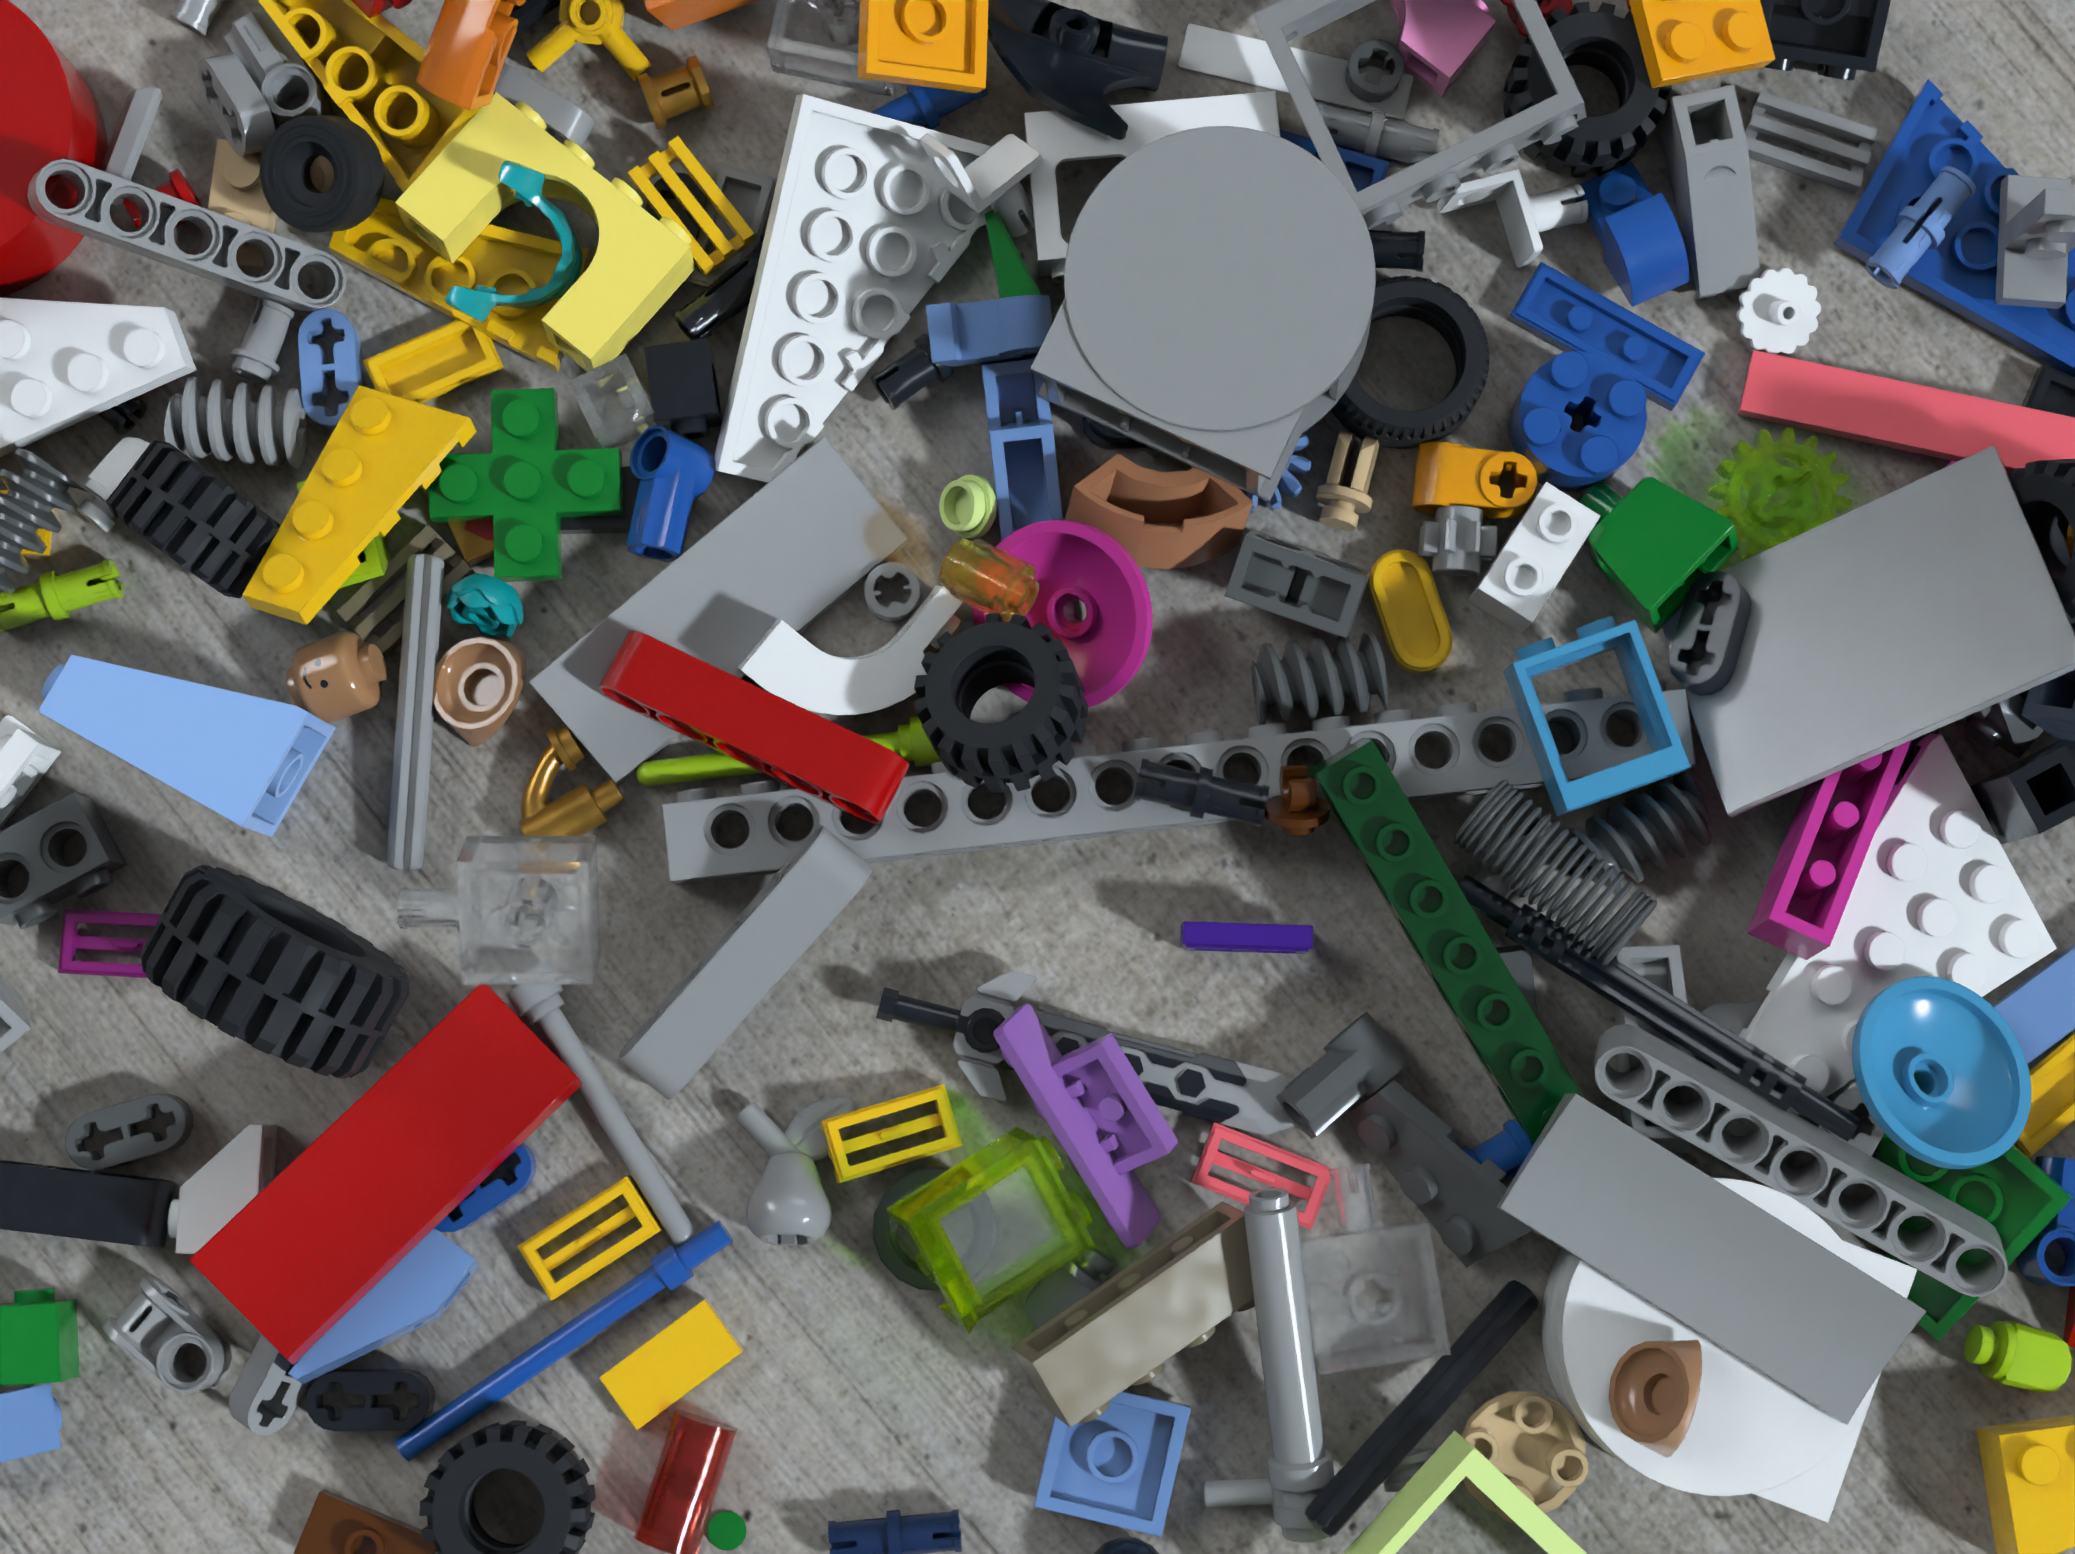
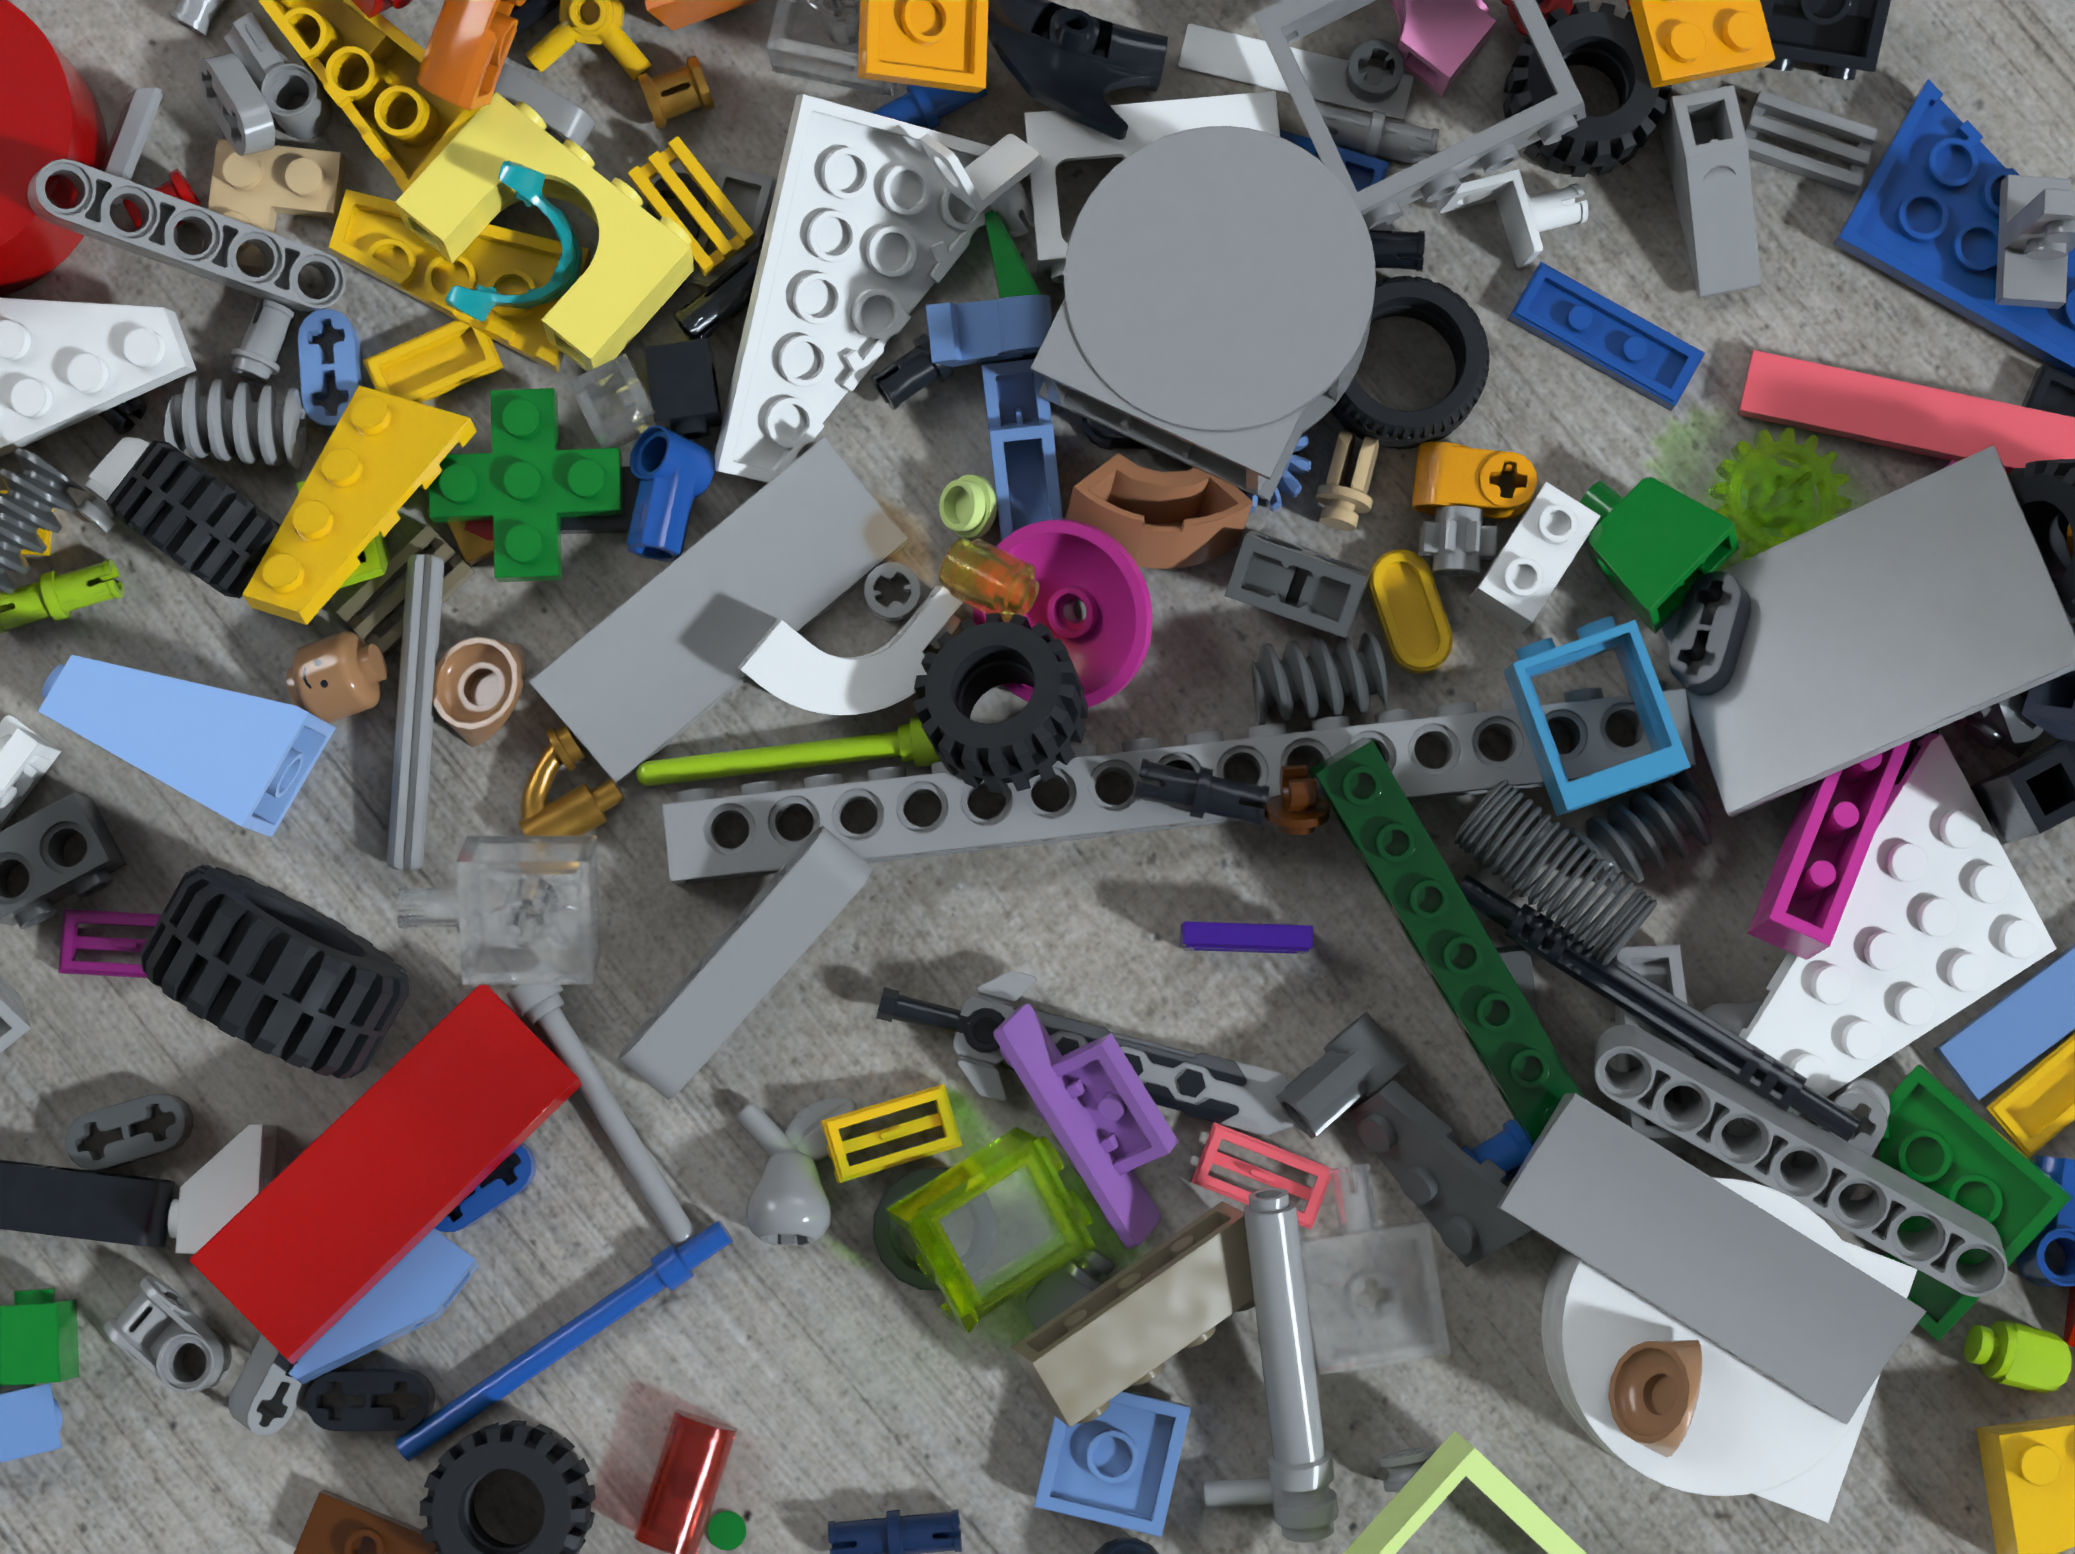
black tyre [260,116,385,233] -> none
teal plate [446,573,524,638] -> none
yellow tile [517,1175,663,1301] -> none
red beam [599,630,910,824] -> none
yellow tile [599,1298,744,1430] -> none
black axle [1305,1280,1539,1537] -> none
tan dish [1461,1391,1589,1523] -> none
blue brick [1508,351,1647,492] -> none
blue brick [1575,162,1689,307] -> none
white piece [1736,268,1821,355] -> none
dark azure dish [1852,976,2031,1169] -> none
medium blue pin [1865,166,1976,289] -> none

